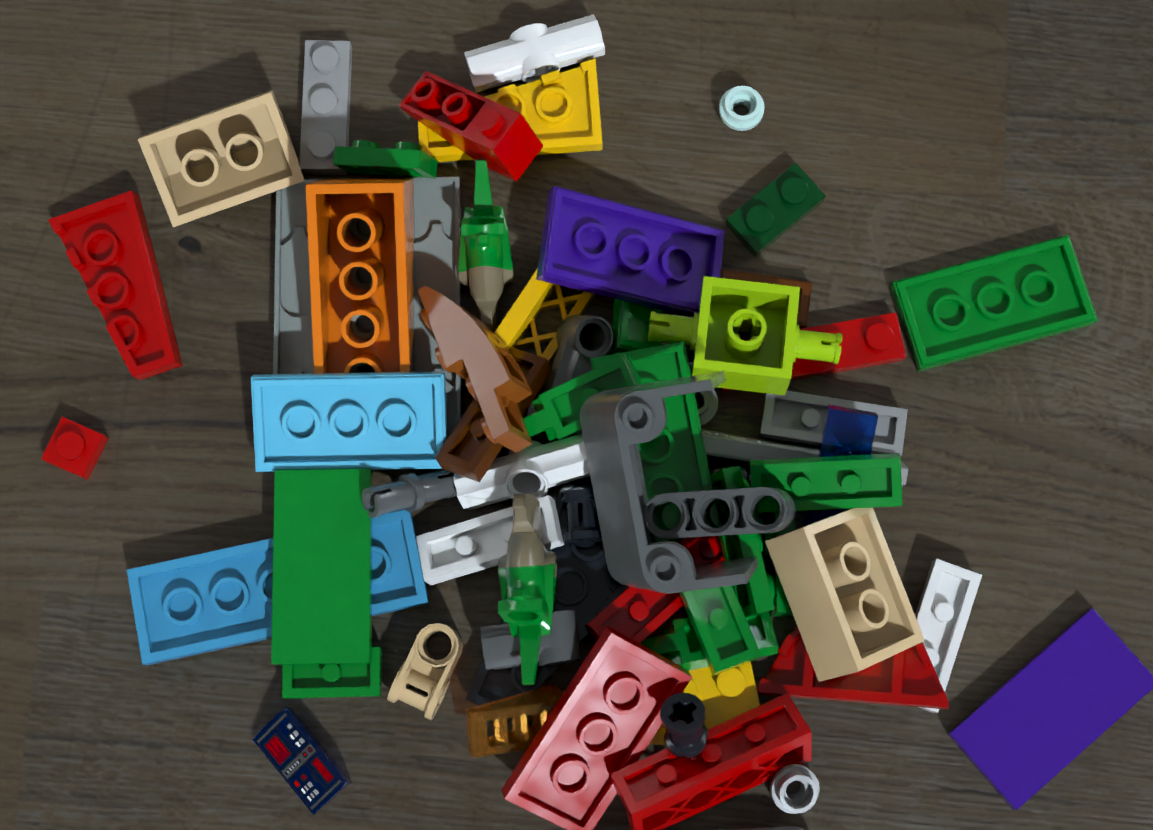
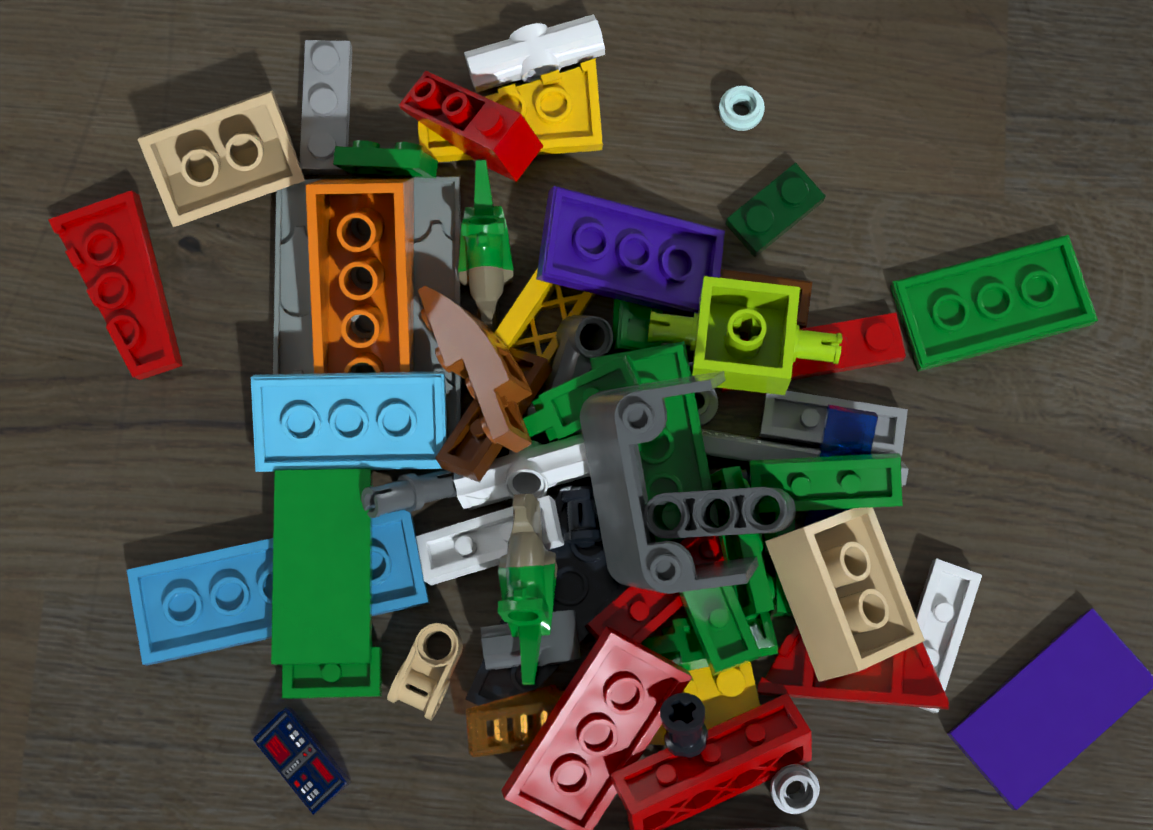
red plate [41,417,109,480] -> none

